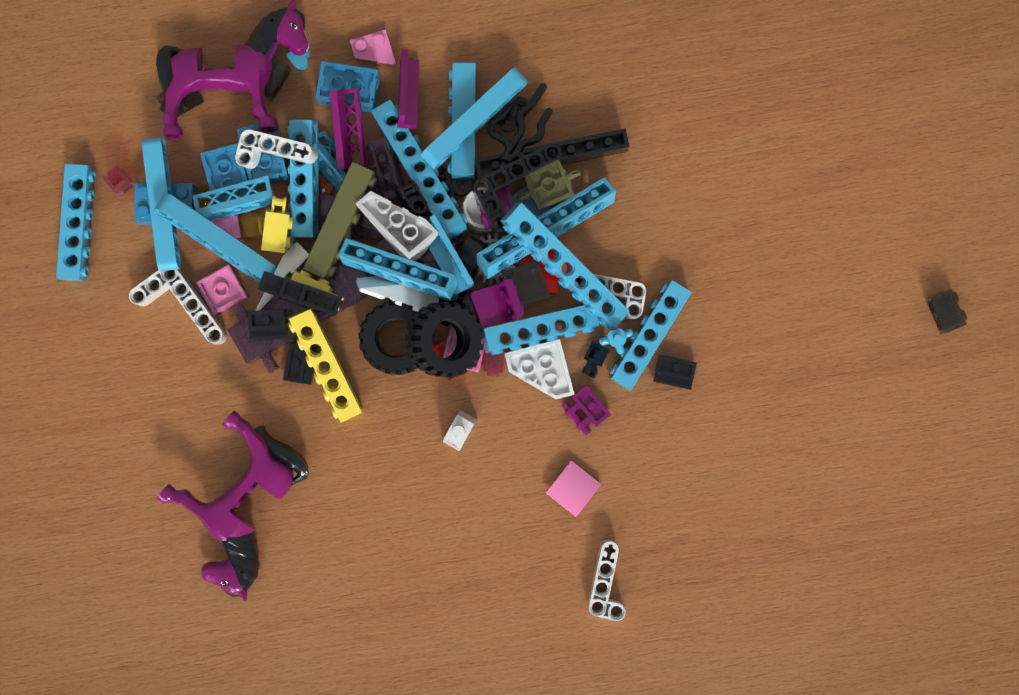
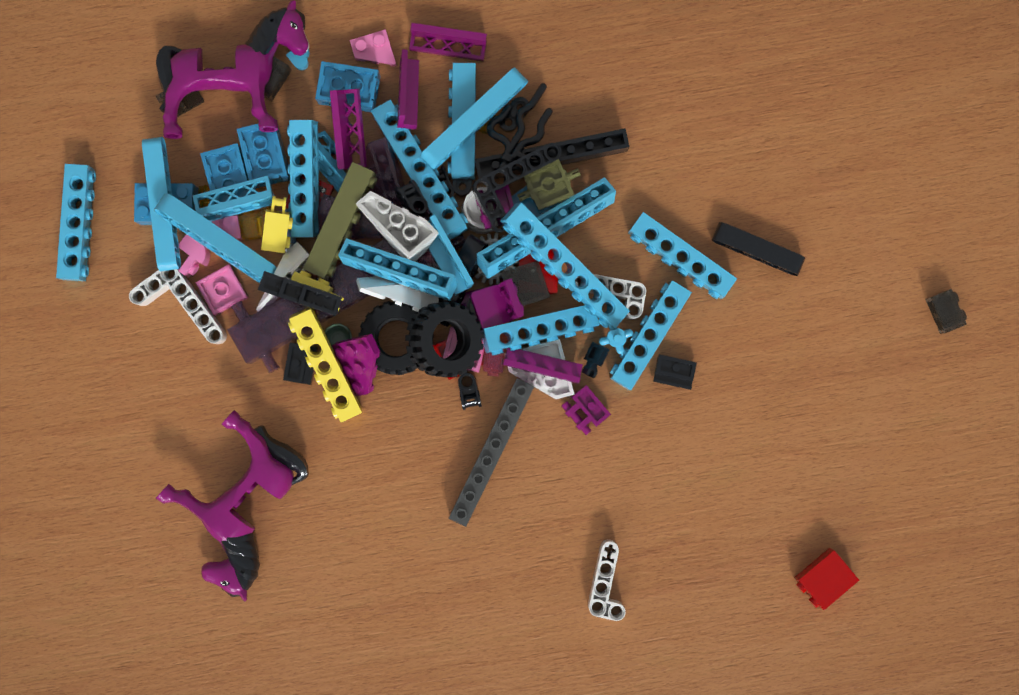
clear pink brick [102,165,135,196] -> none
white beam [235,130,318,169] -> none
black plate [247,309,289,339] -> none
white torso [443,410,477,451] -> none
bright pink slope [546,461,601,517] -> none
none -> bright pink brick [178,234,210,277]
none -> sand green hair [324,324,352,350]
none -> magenta plate [332,333,380,396]
none -> magenta fence [409,23,487,62]
none -> dark grey brick [448,378,534,527]
none -> black piece [458,373,482,410]
none -> magenta fence [503,348,583,384]
none -> medium azure brick [628,212,737,299]
none -> black beam [712,222,805,276]
none -> red brick [794,548,859,610]

